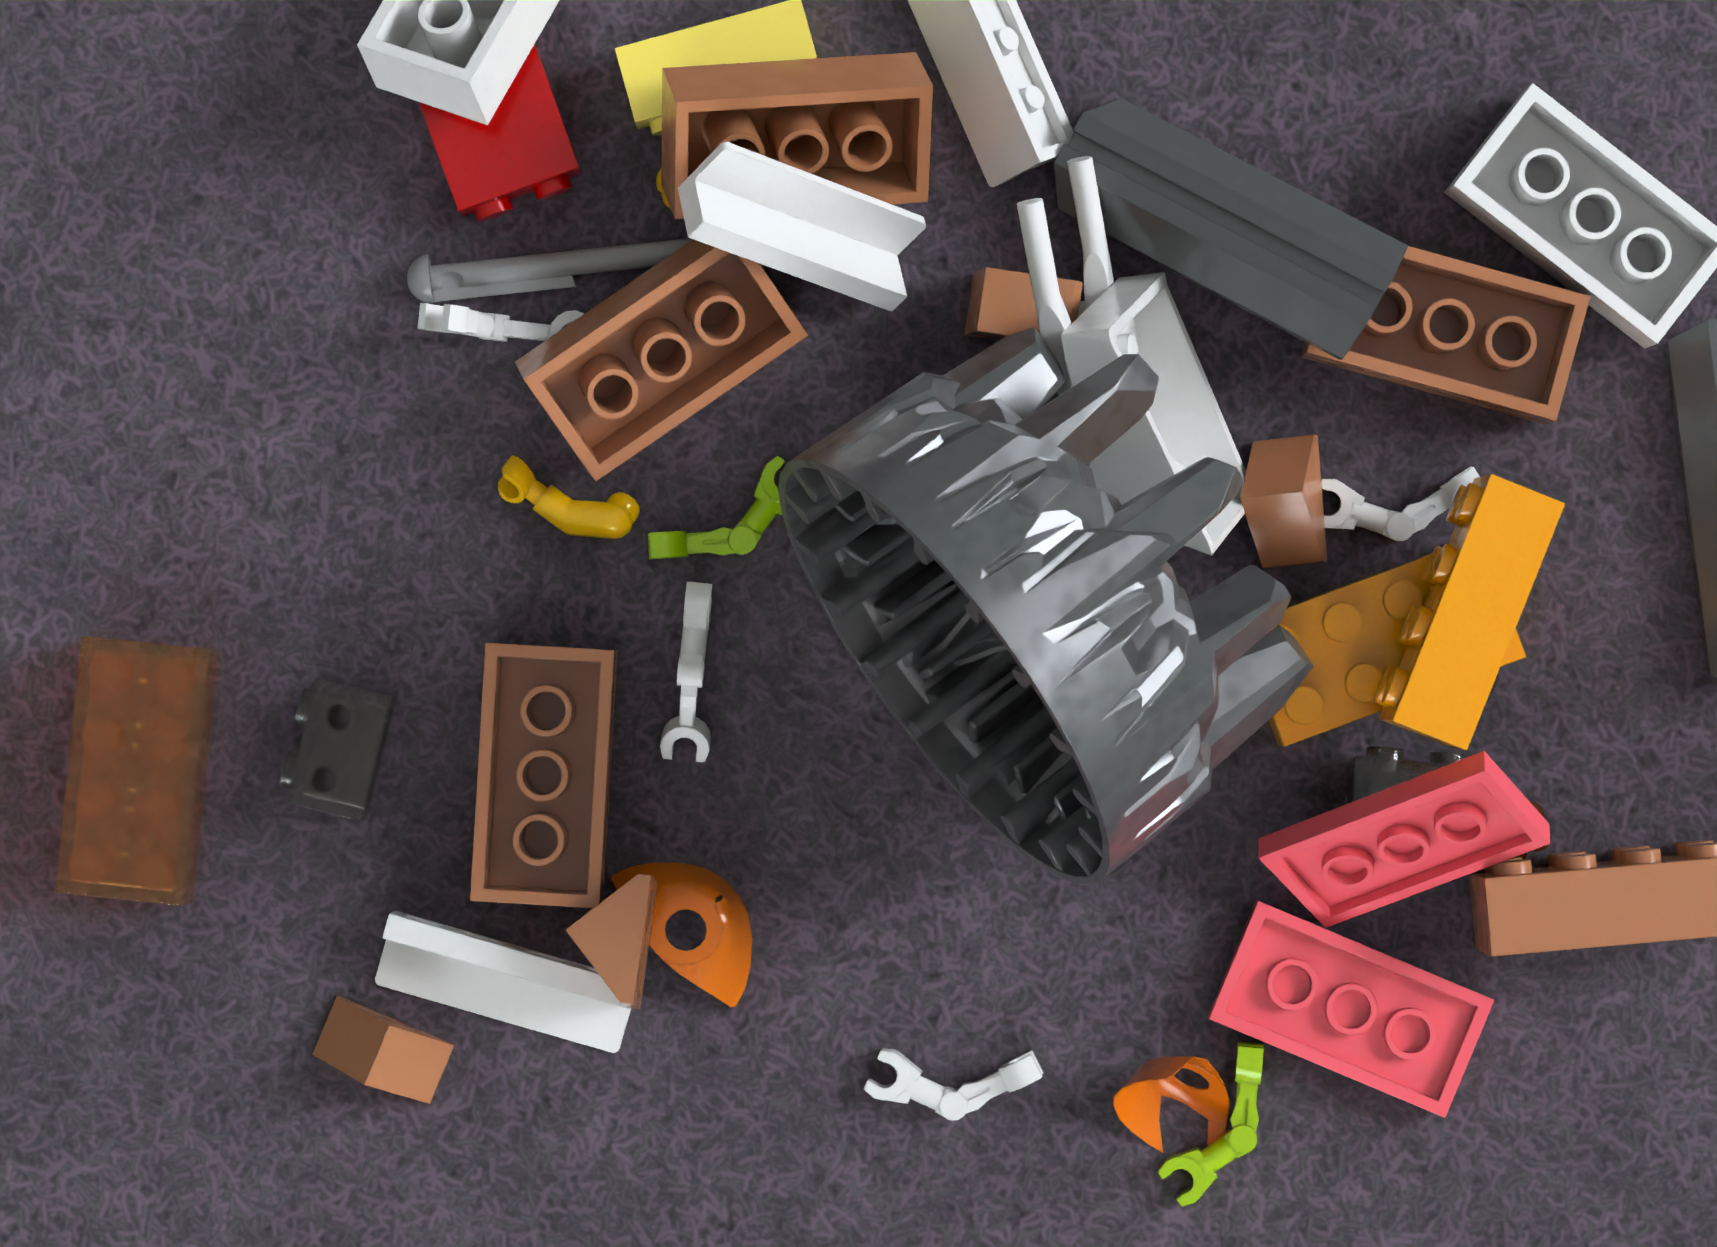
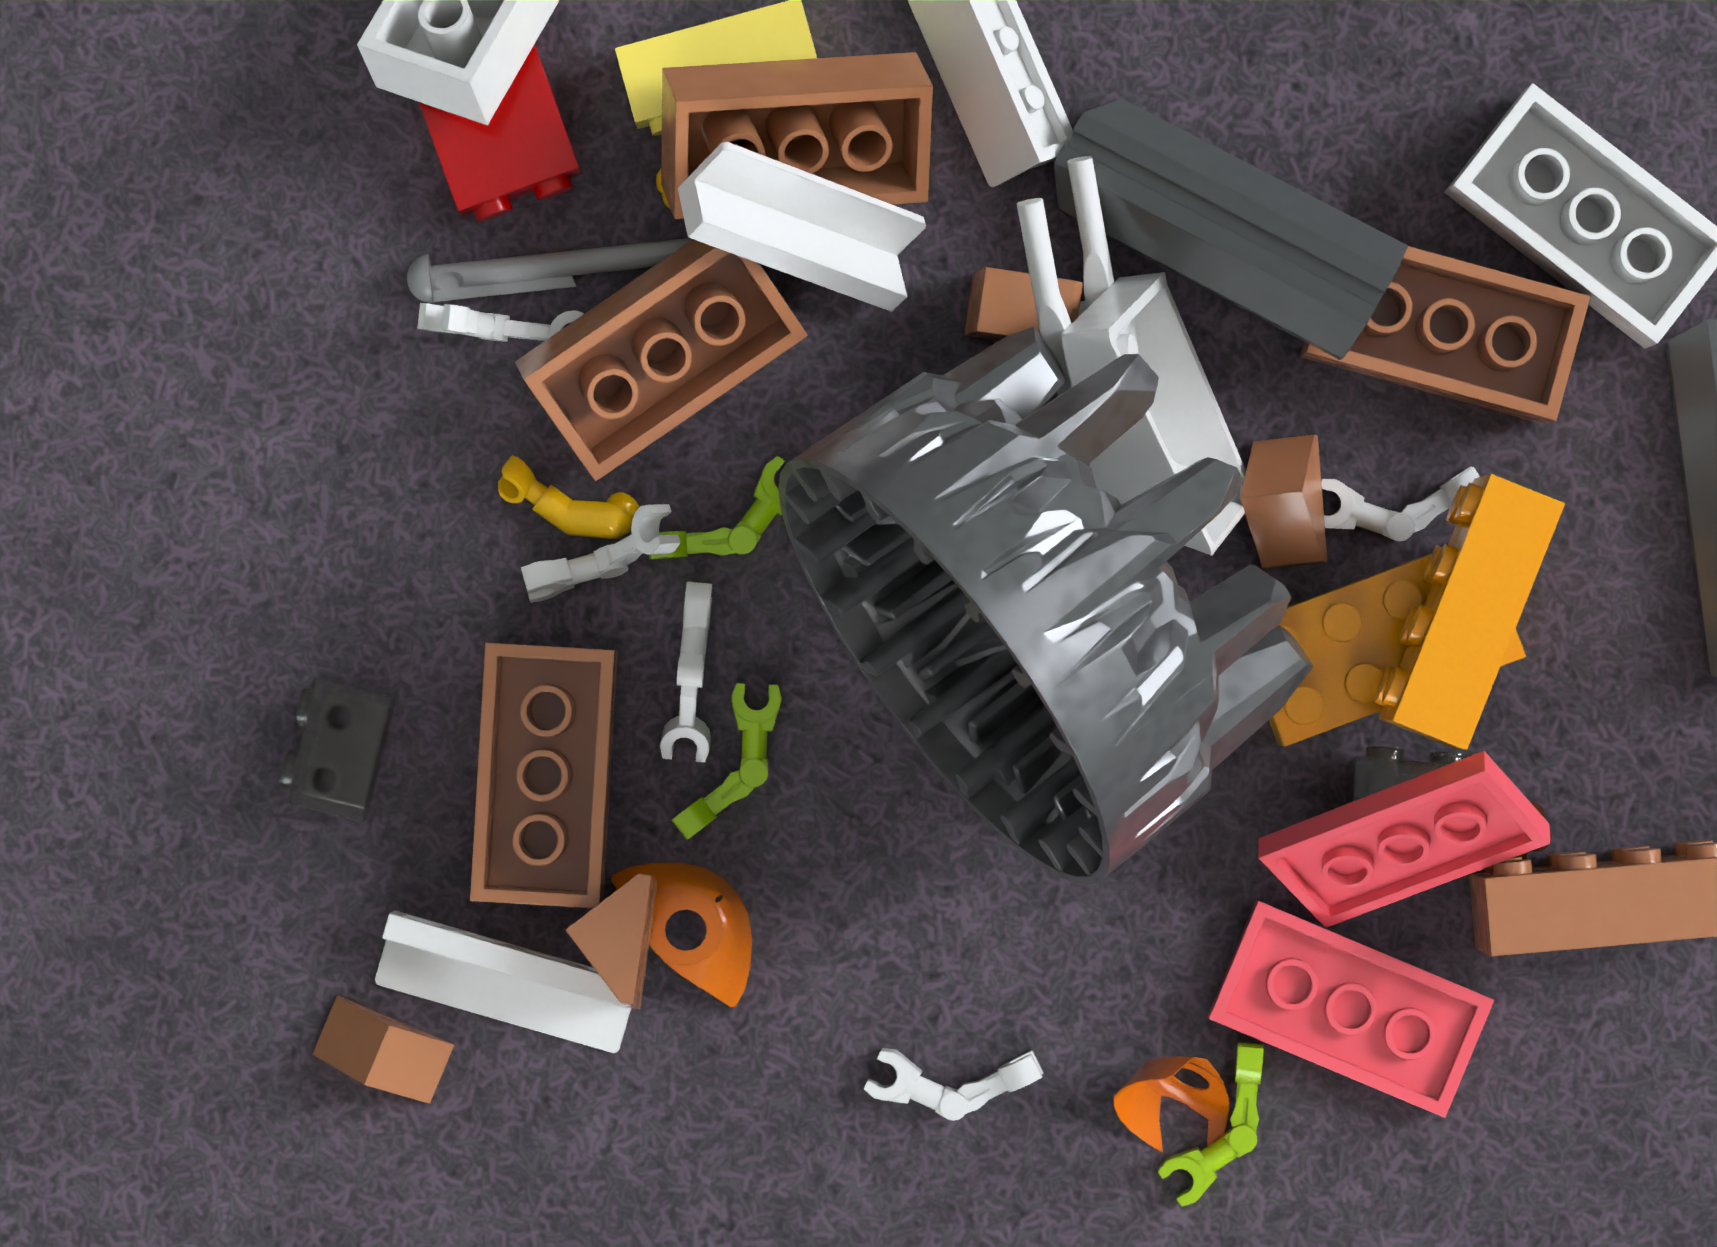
clear orange brick [55,636,219,906] -> none
none -> white piece [521,504,681,603]
none -> lime piece [671,683,782,840]

